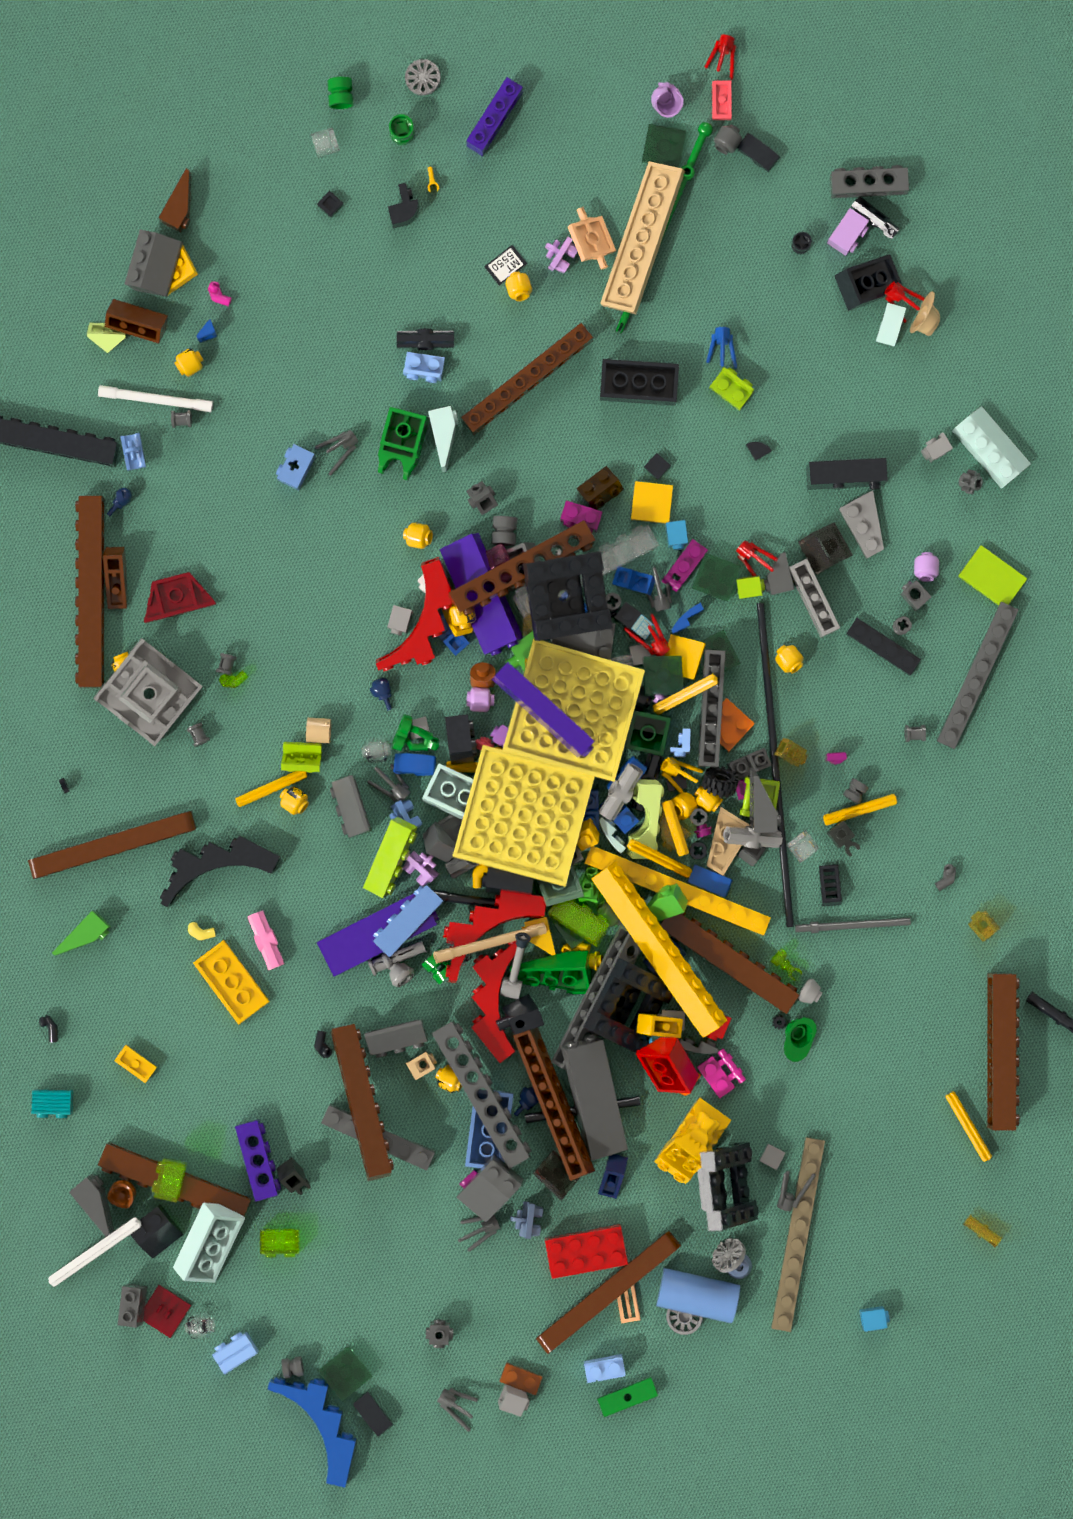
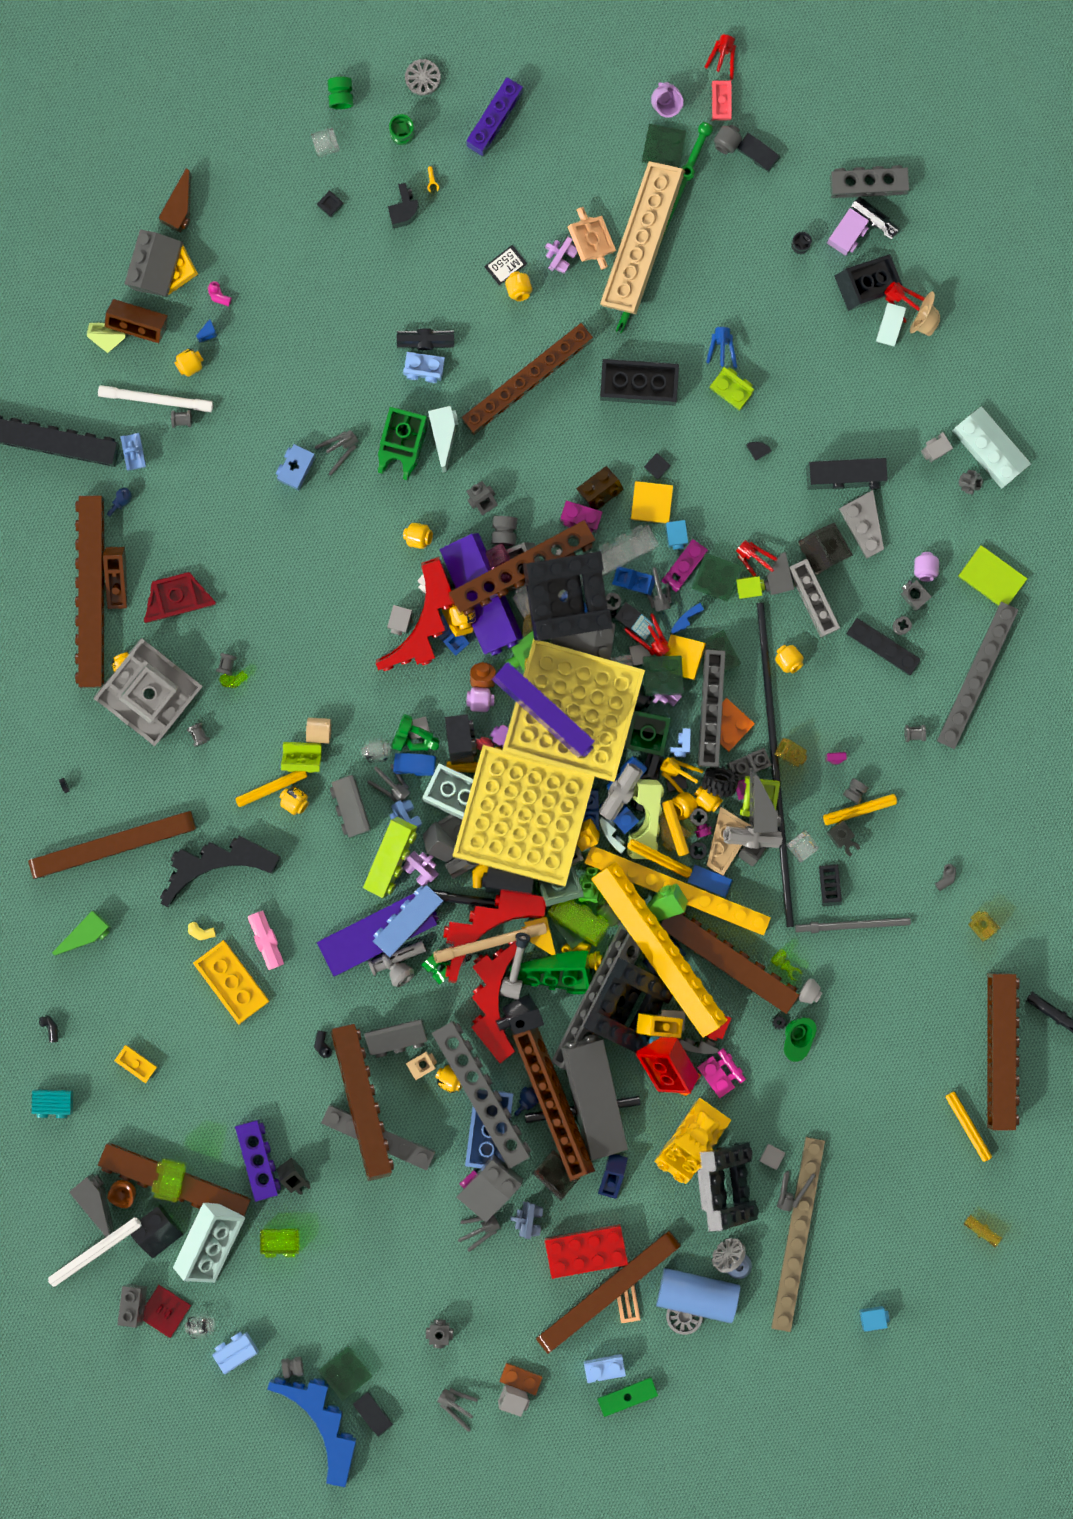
dark blue piece [370,677,392,711] -> none
yellow axle [653,674,718,715] -> none

